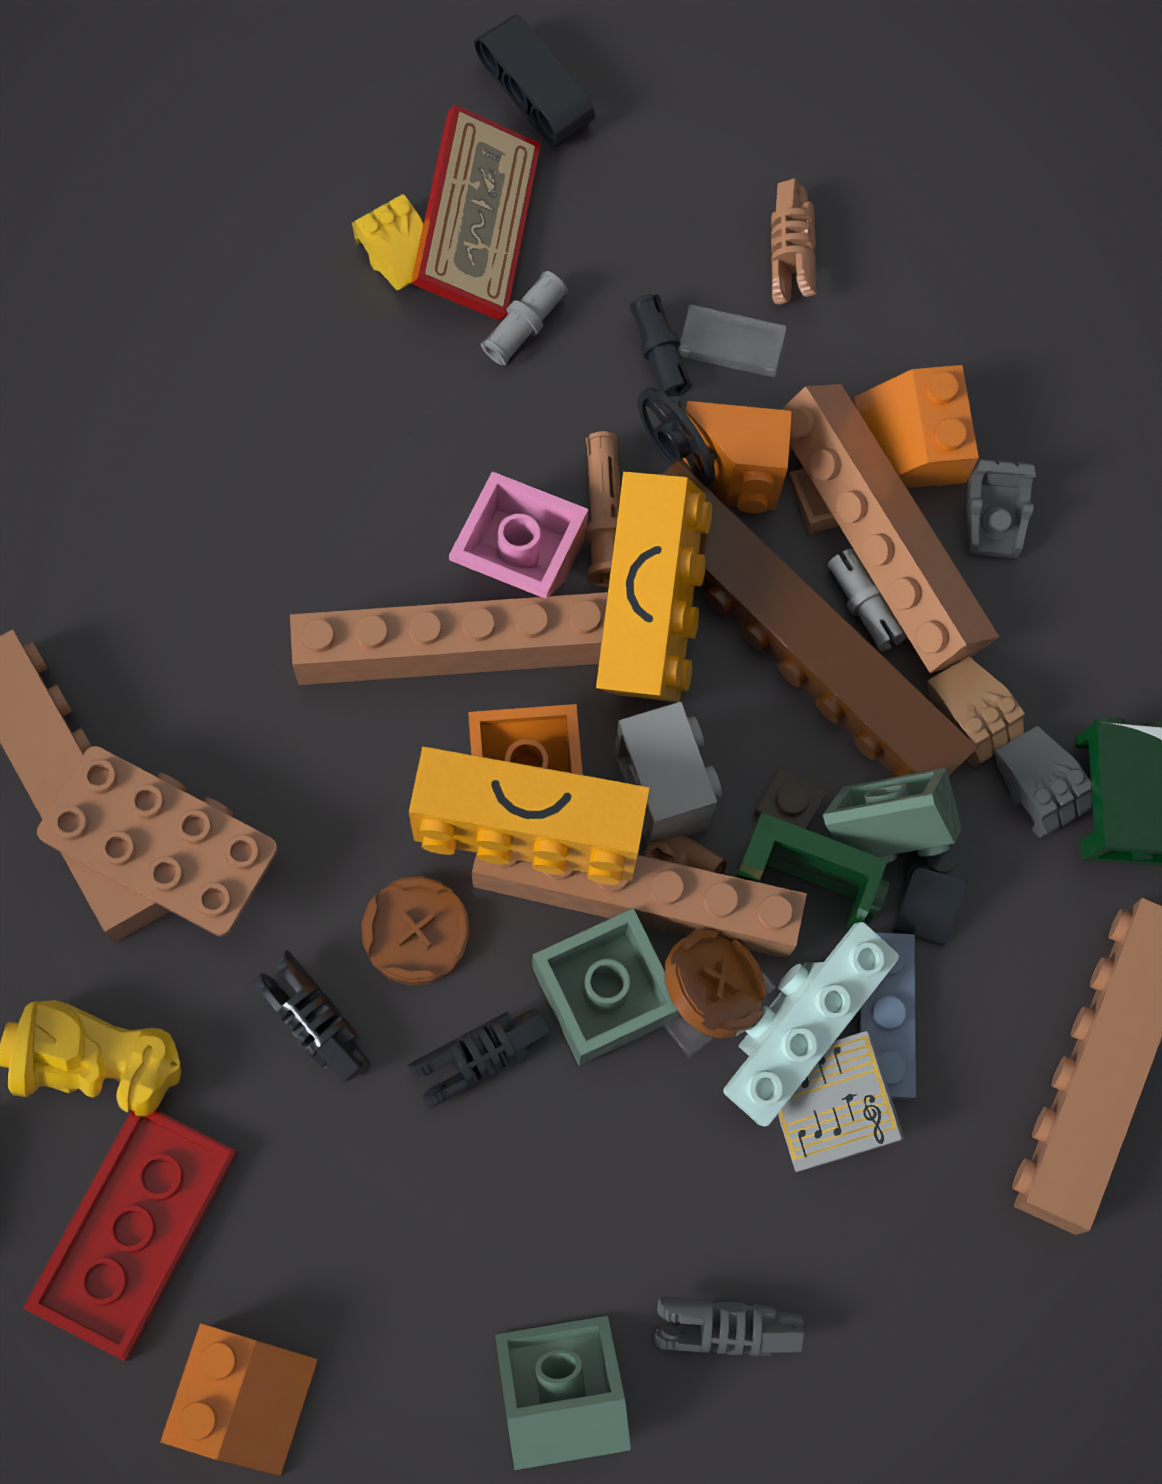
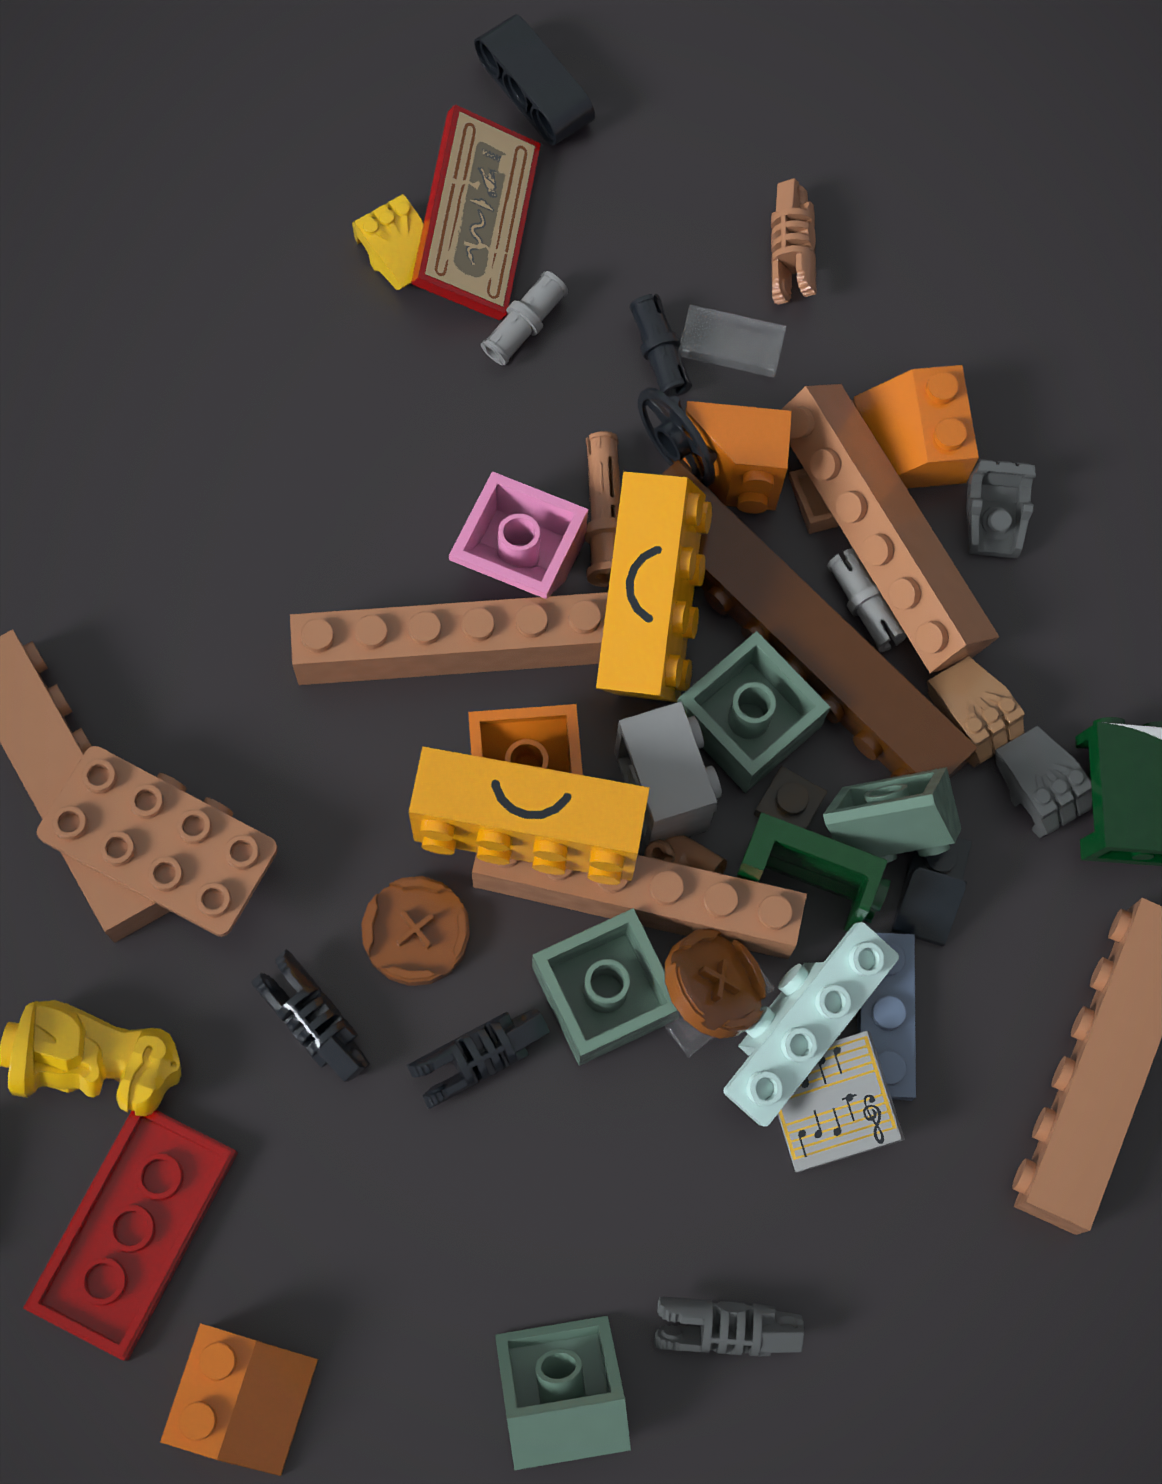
none -> sand green brick [677,631,830,793]

